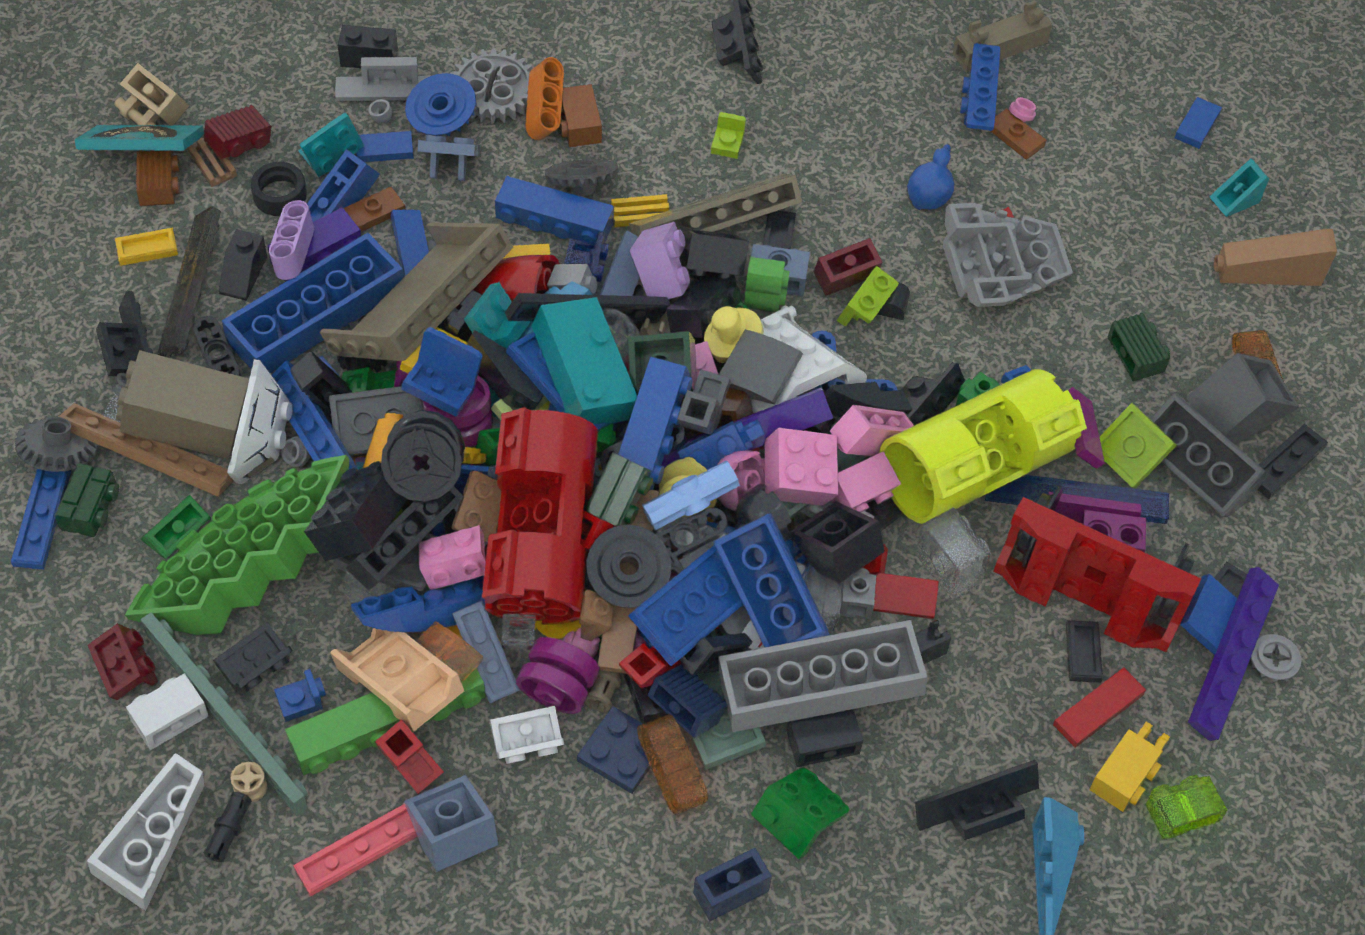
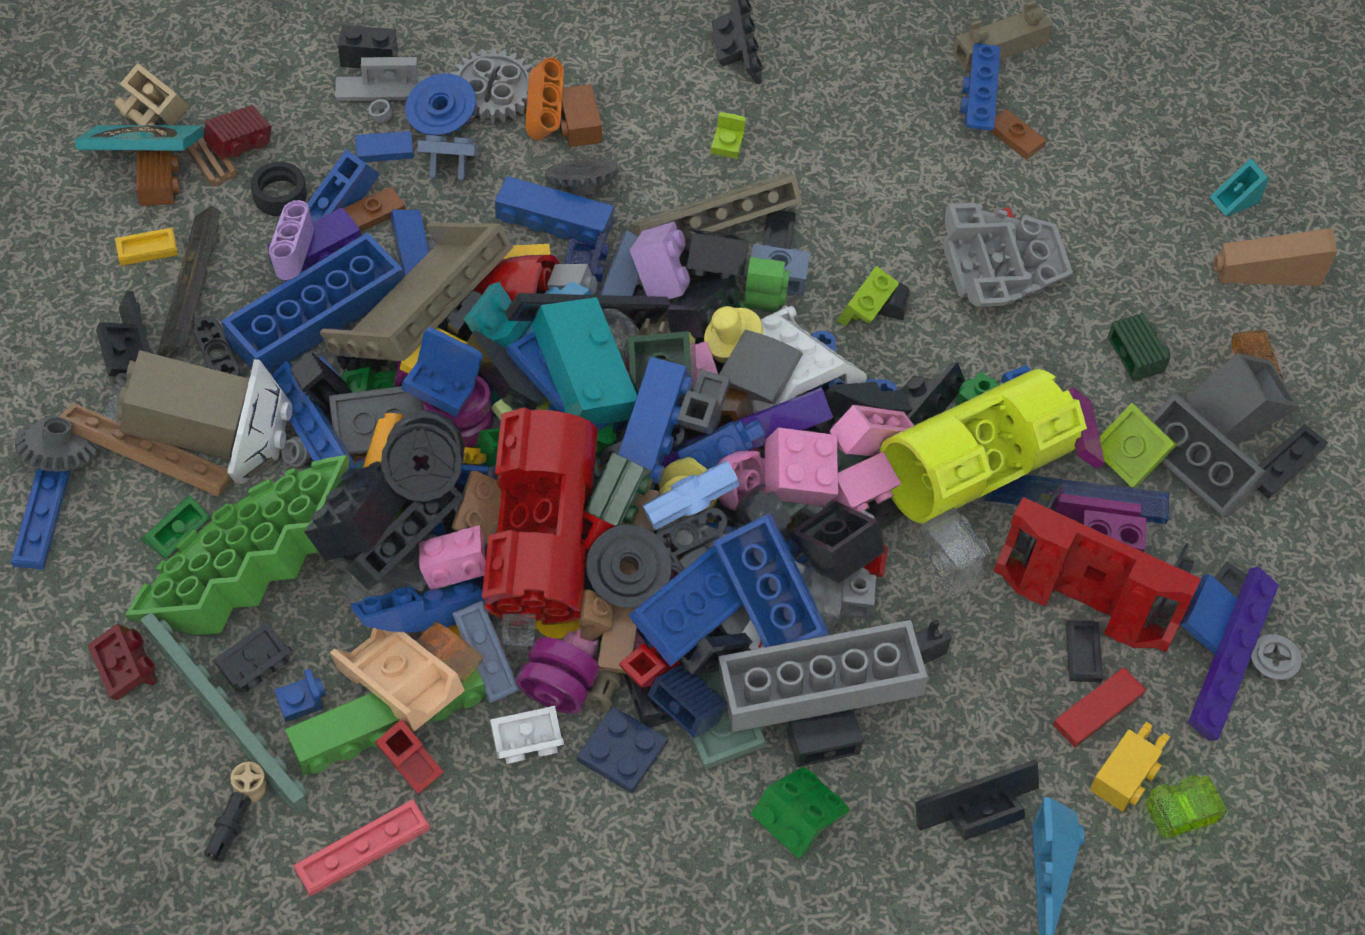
dark green brick [55,463,119,537] -> none
white wedge [87,753,204,911] -> none
white brick [126,673,209,750] -> none
black slope [219,229,267,301] -> none
teal bracket [298,113,364,177] -> none
sand blue slope [404,775,498,872] -> none
yellow tile [611,194,669,227] -> none
clear orange beam [637,714,708,815] -> none
dark blue brick [693,848,772,921] -> none
dark red brick [813,238,883,296] -> none
red slope [873,573,939,619] -> none
blue hair [907,144,955,210] -> none
bright pink plate [1009,97,1036,122] -> none
blue tile [1174,97,1222,149] -> none

